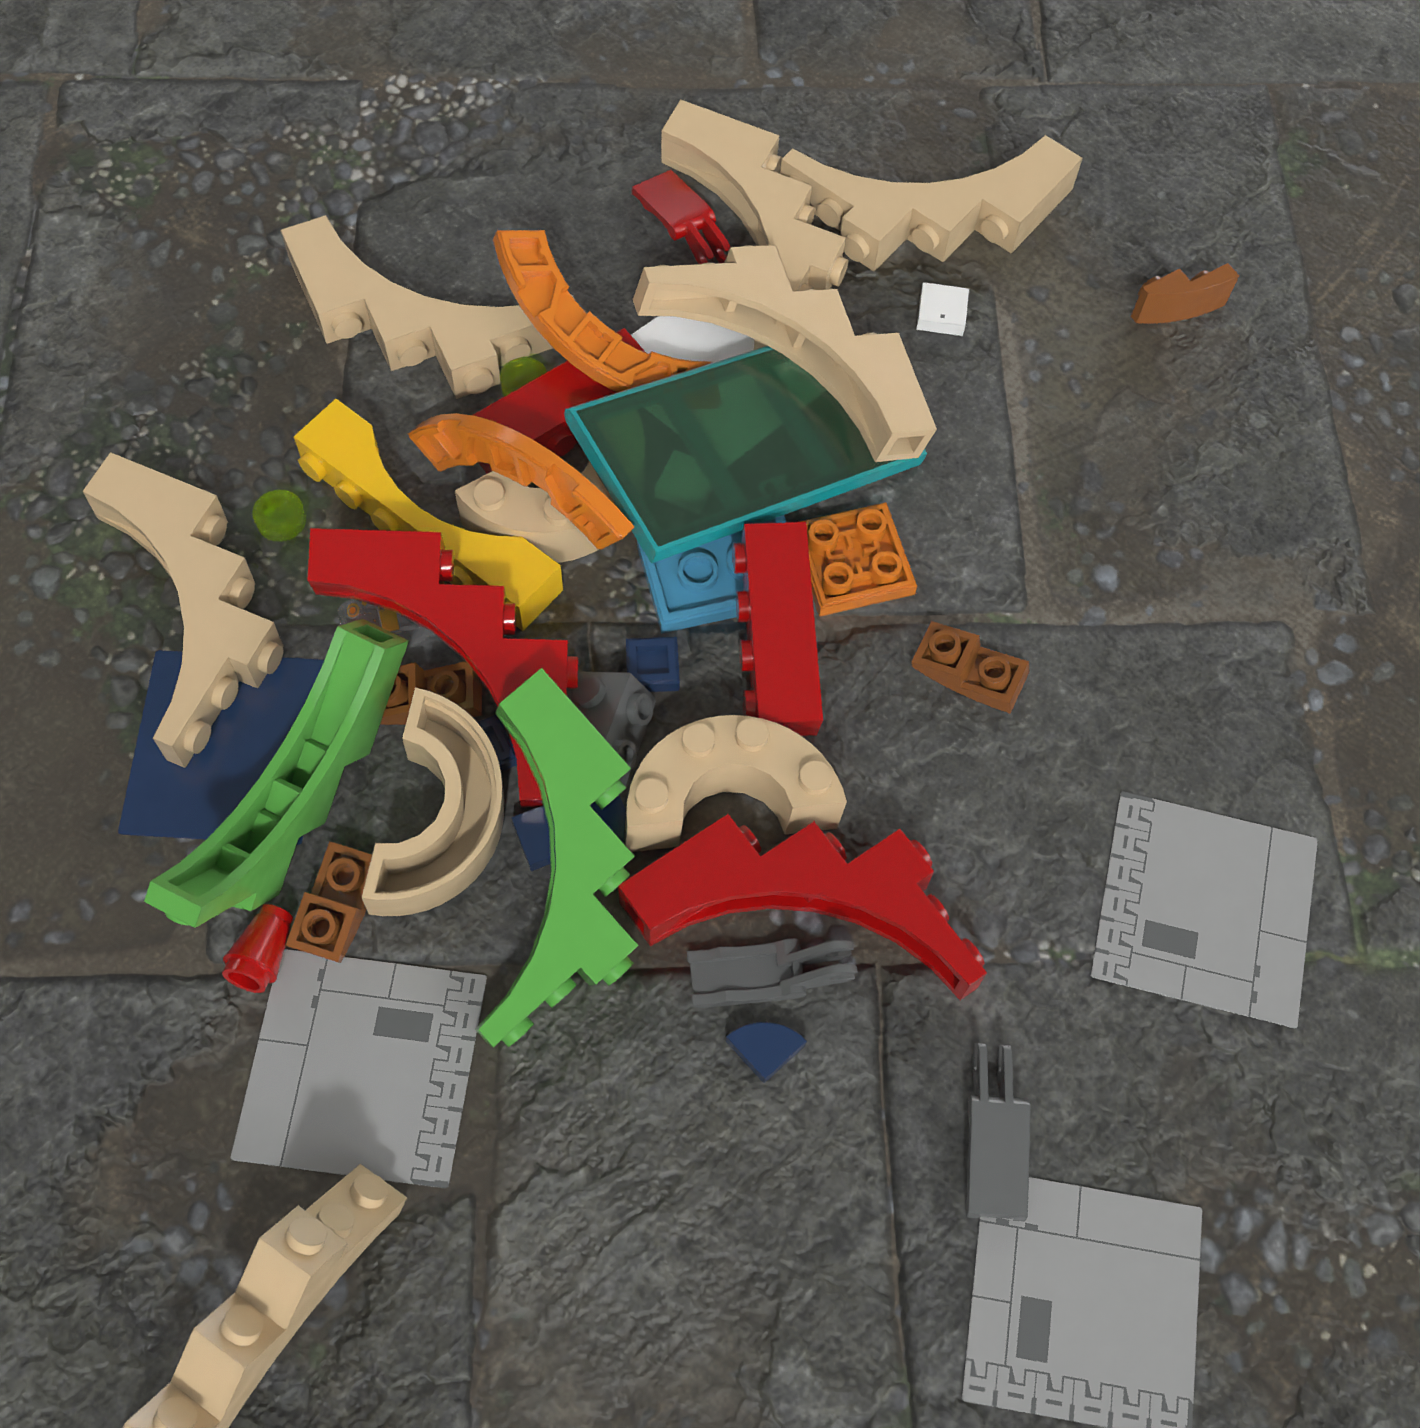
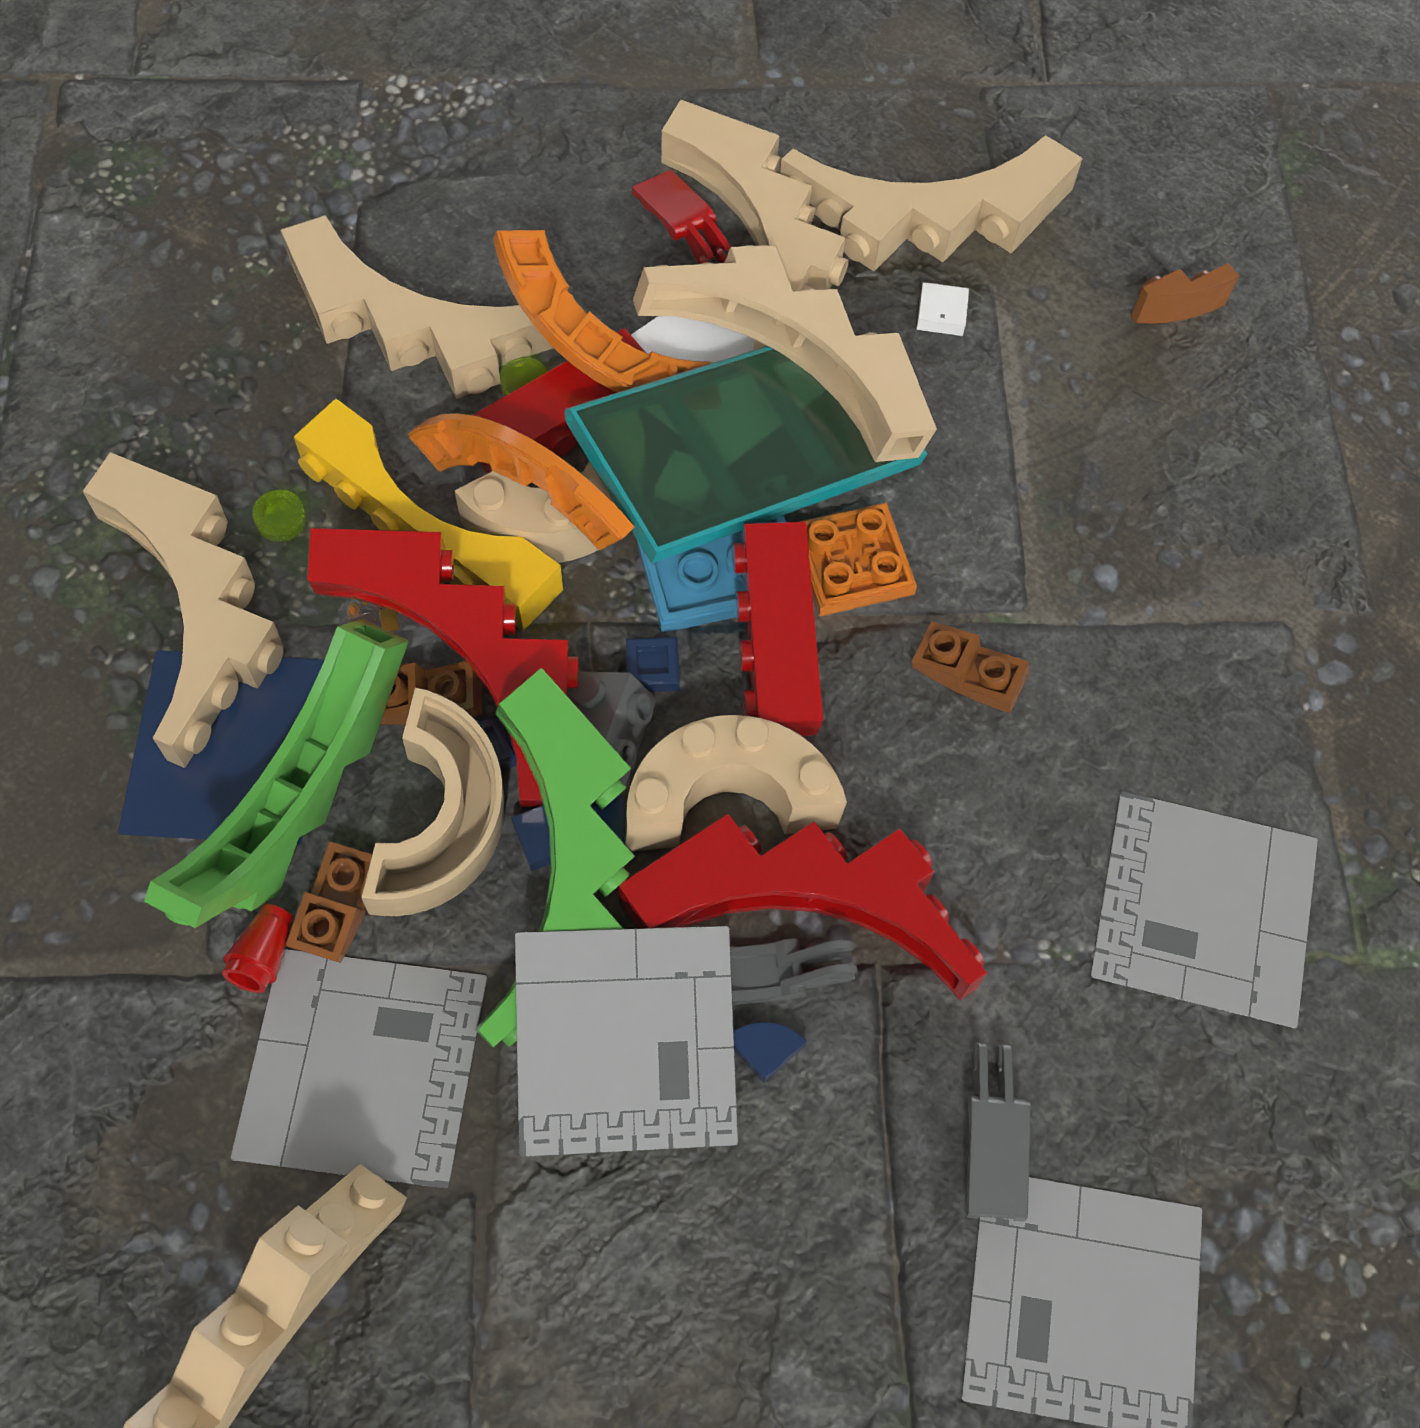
none -> light grey sticker [515,926,738,1156]

